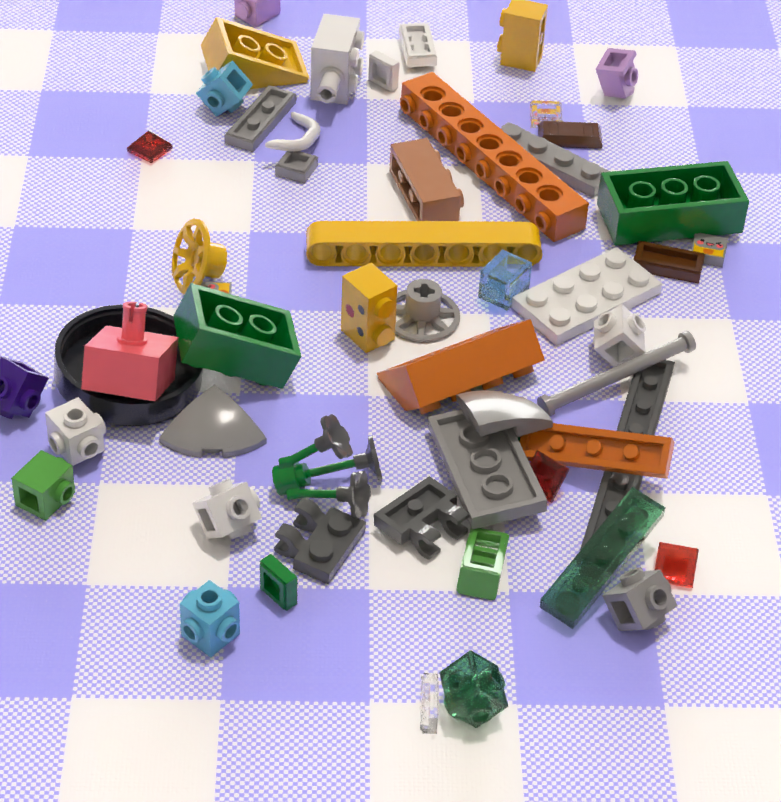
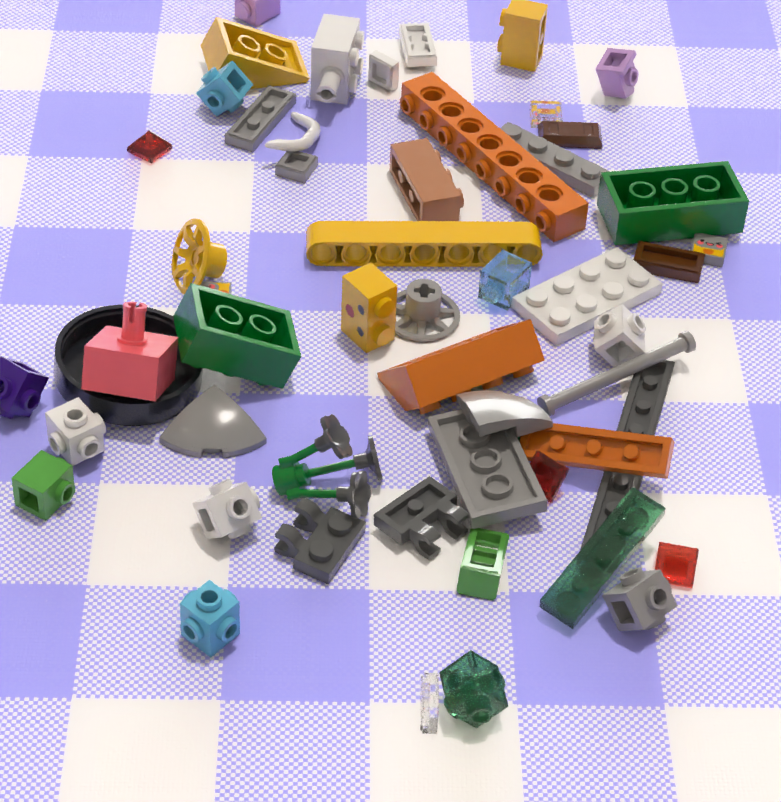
green tile [260,554,298,611] -> none

